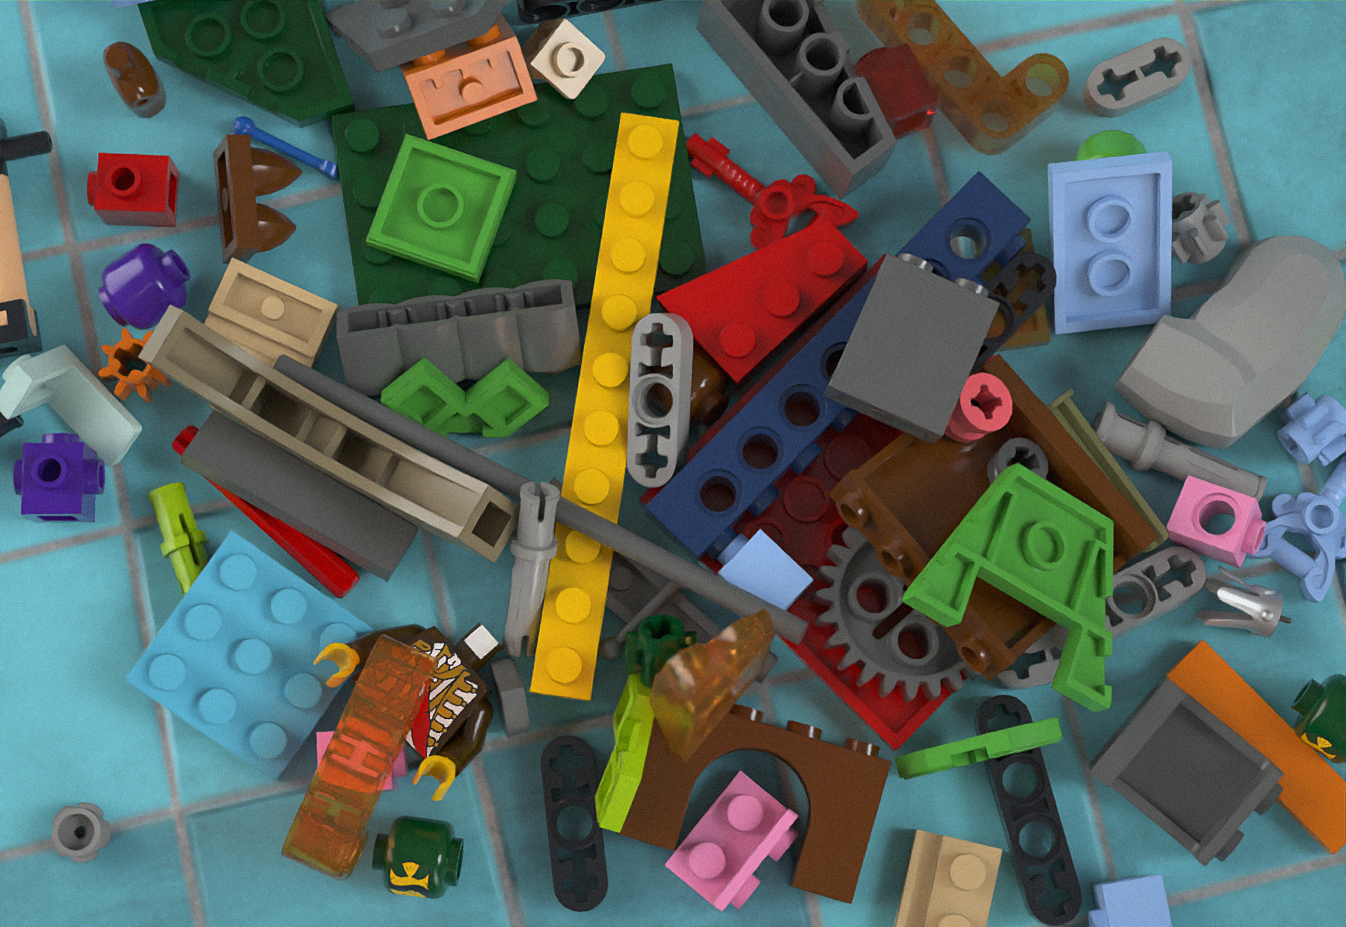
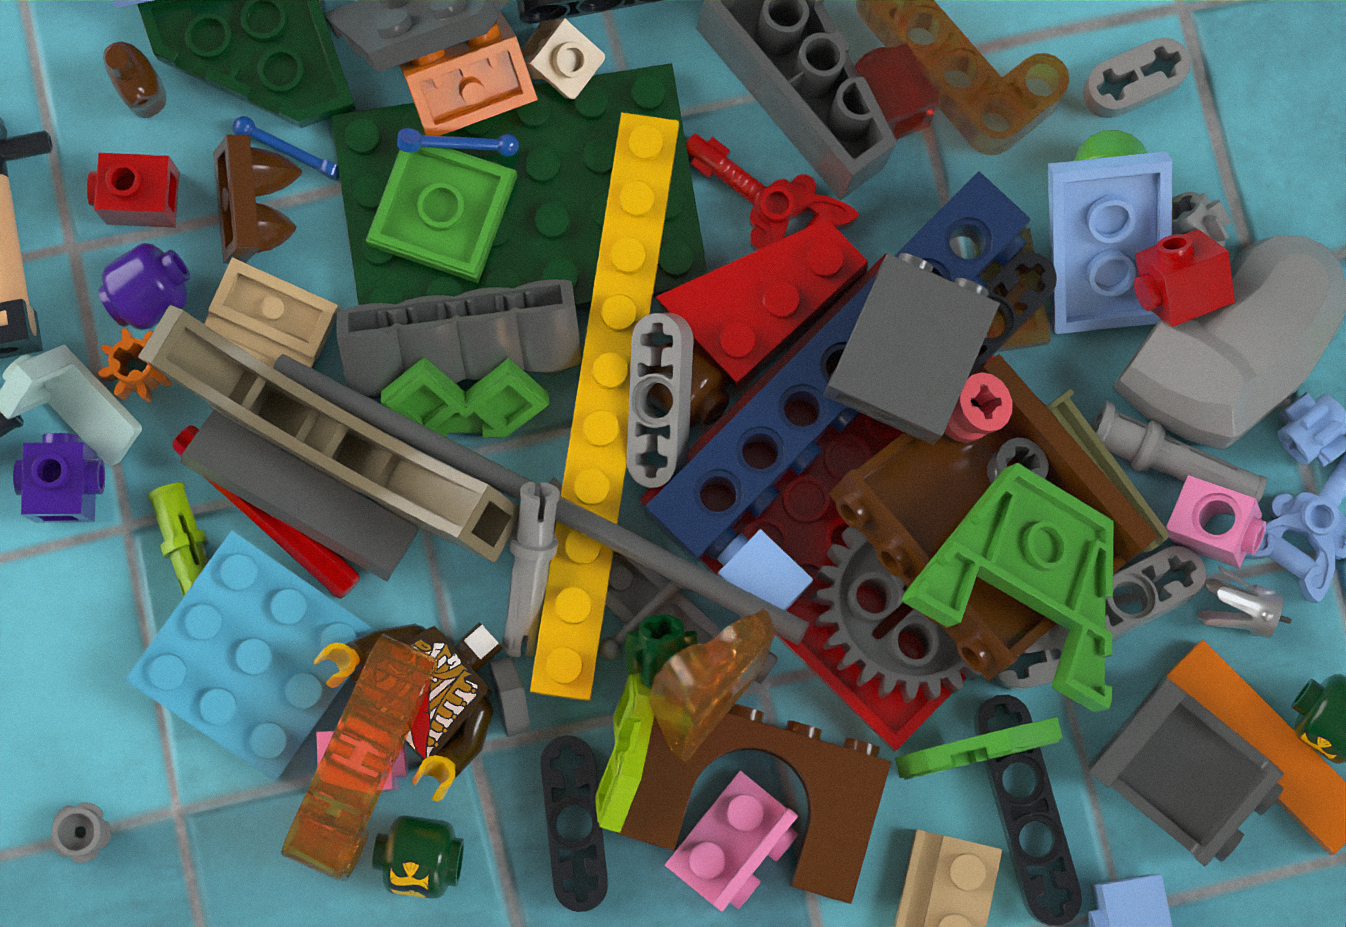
none -> blue hinge [397,128,519,157]
none -> red brick [1134,229,1235,327]

